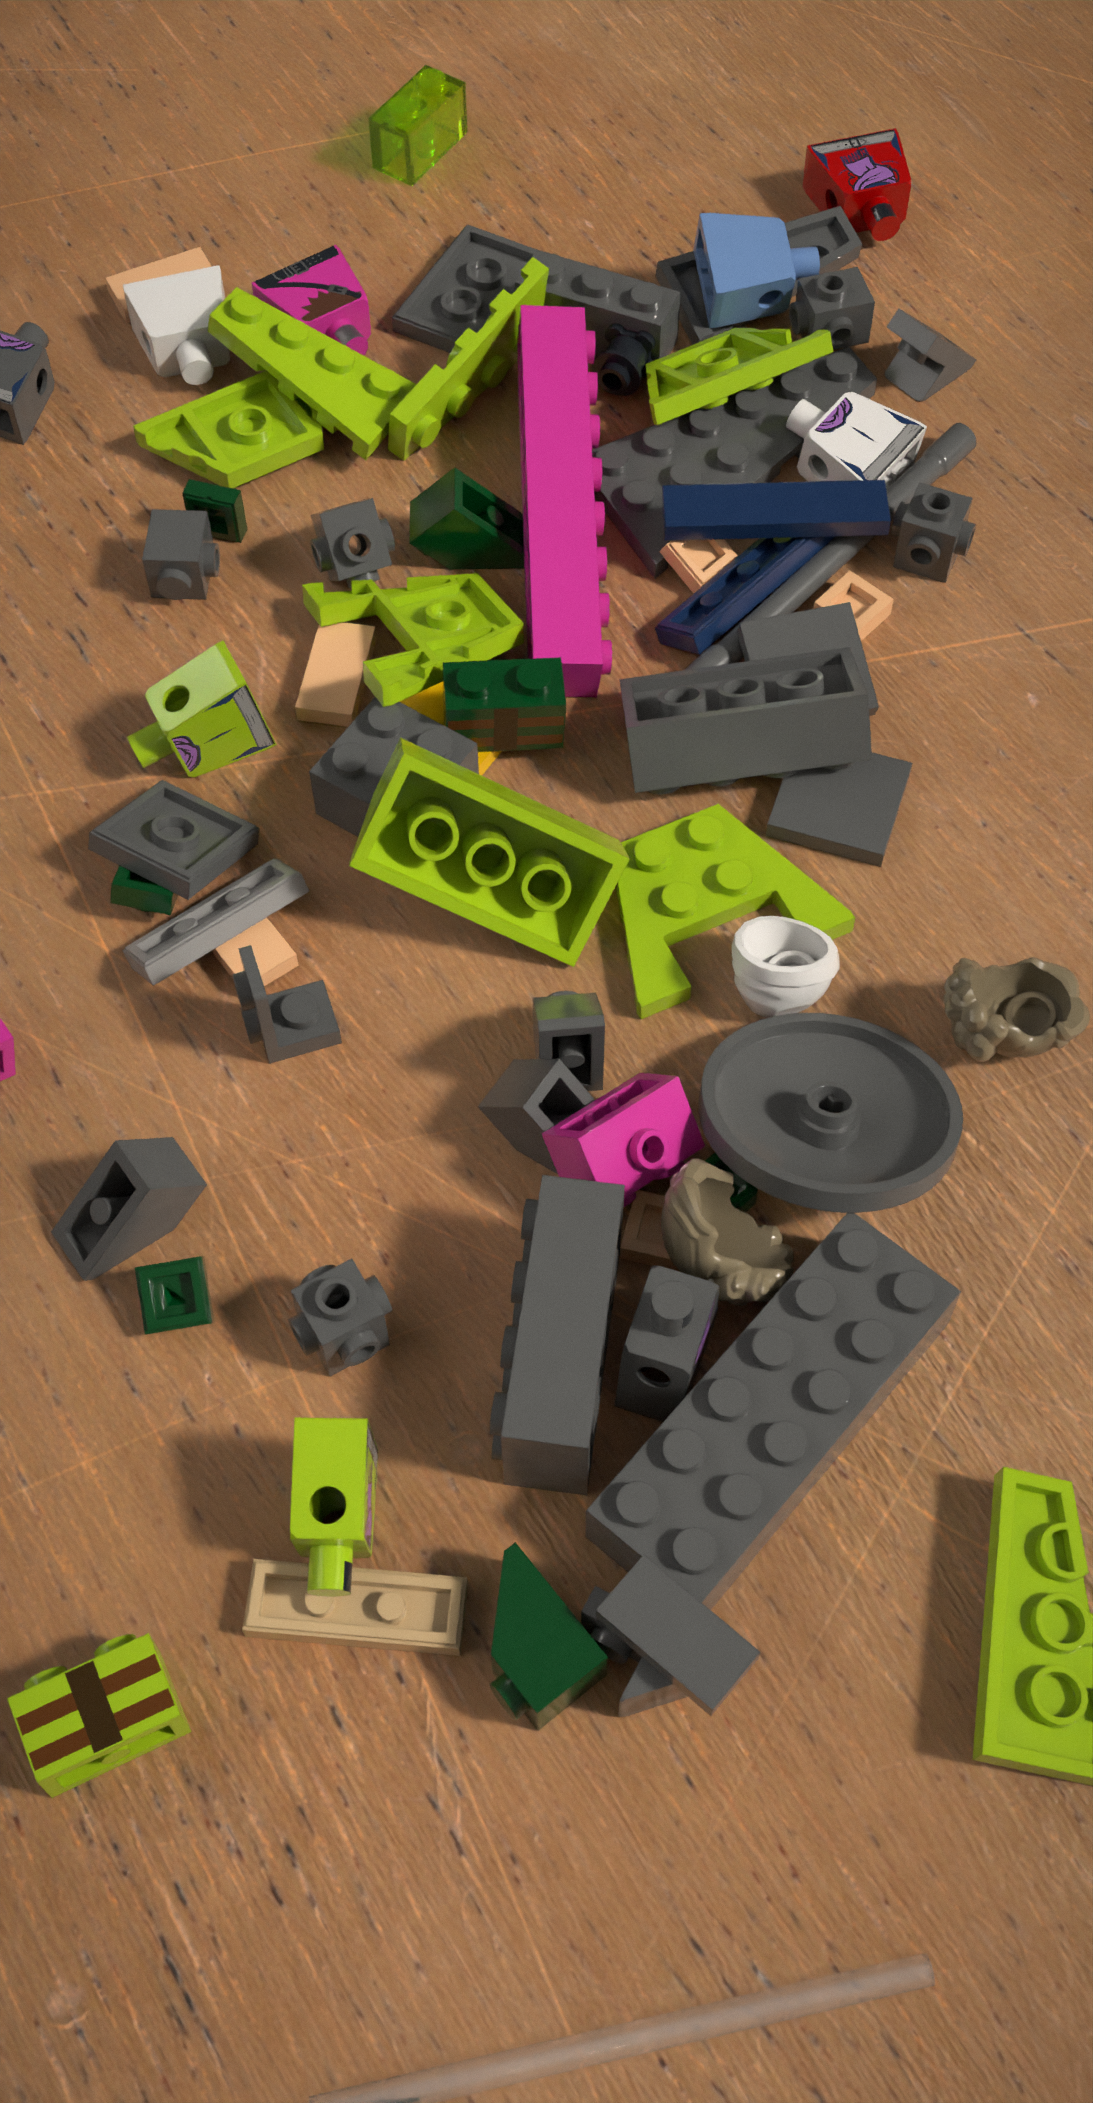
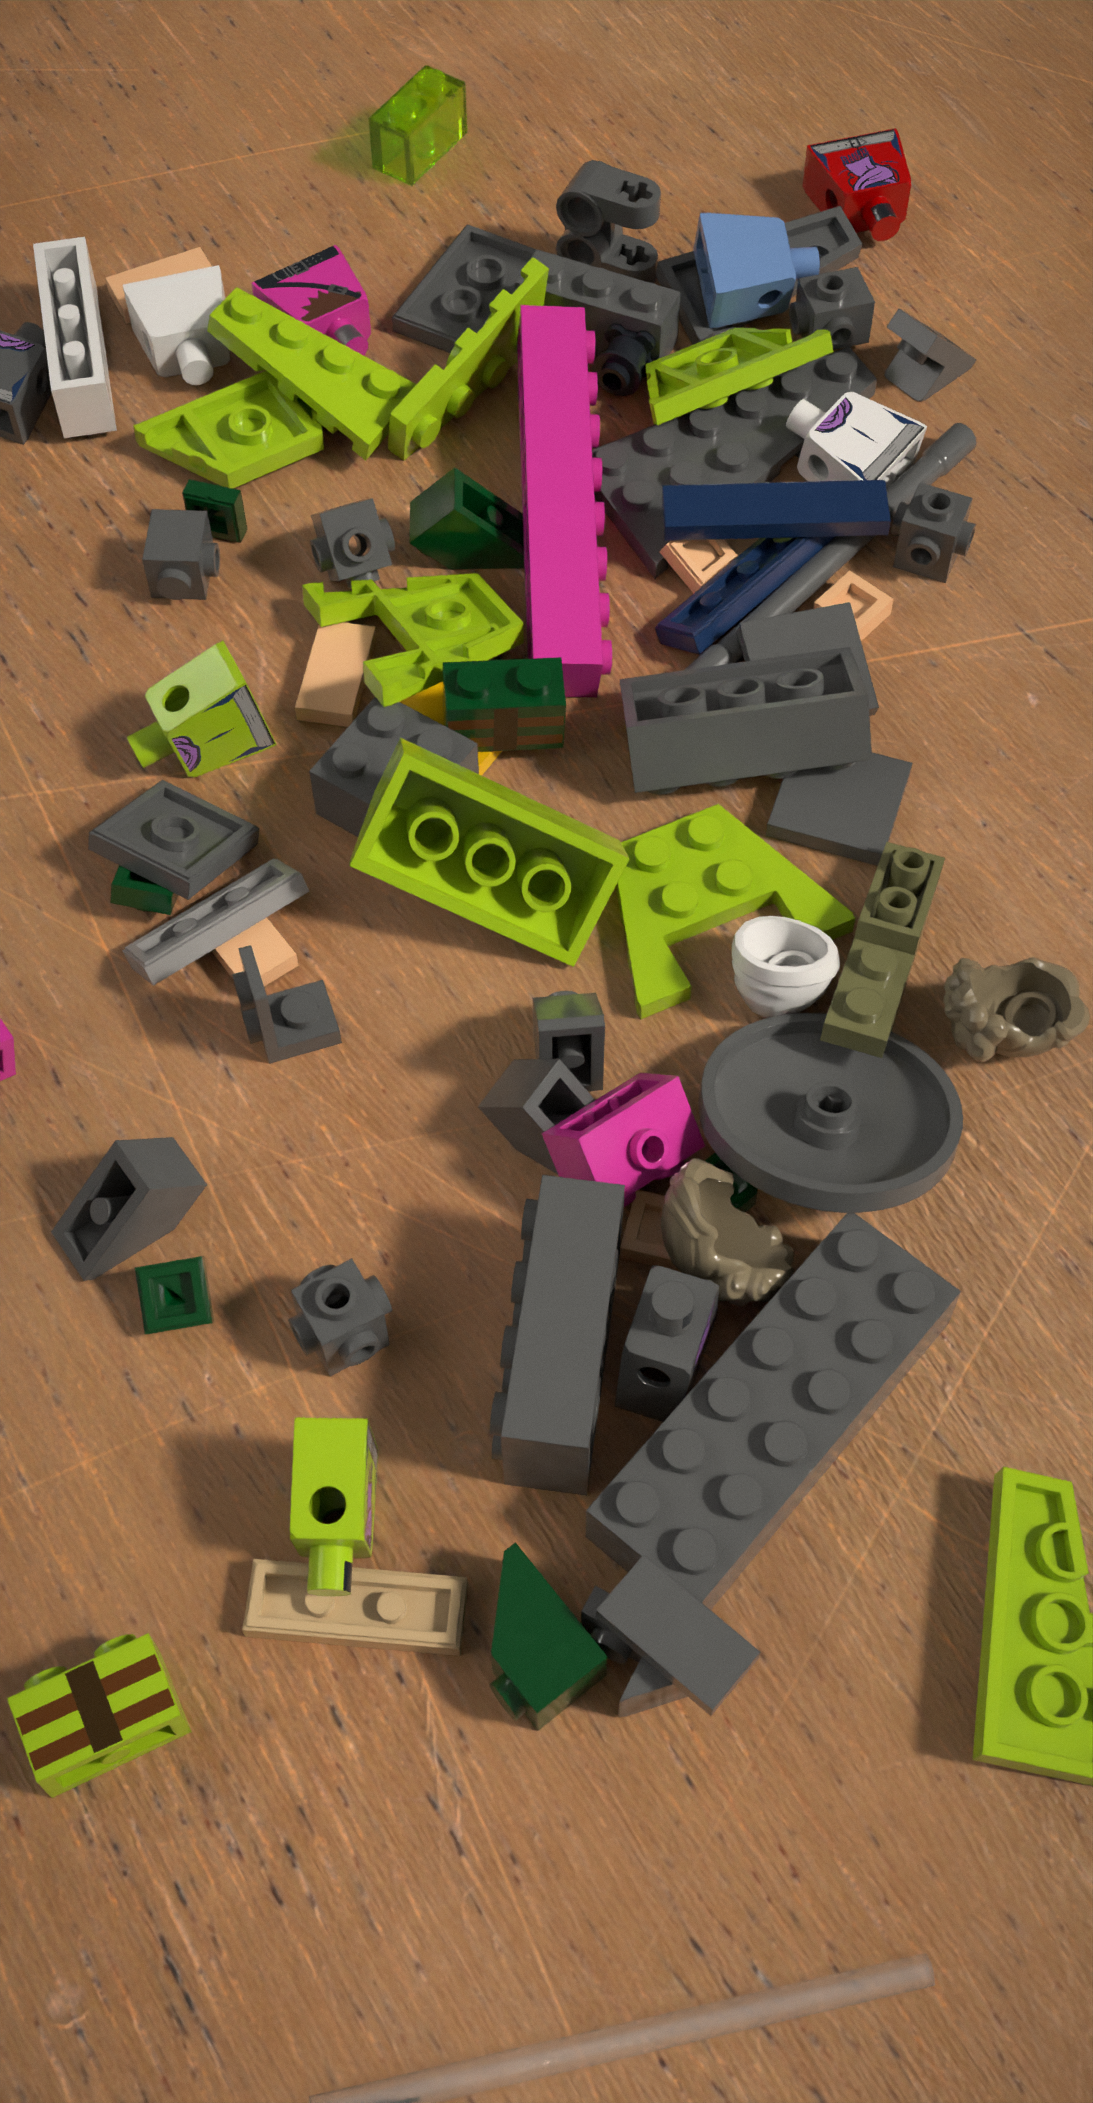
none -> white brick [33,237,117,438]
none -> dark grey piece [556,160,661,283]
none -> olive slope [820,841,945,1058]

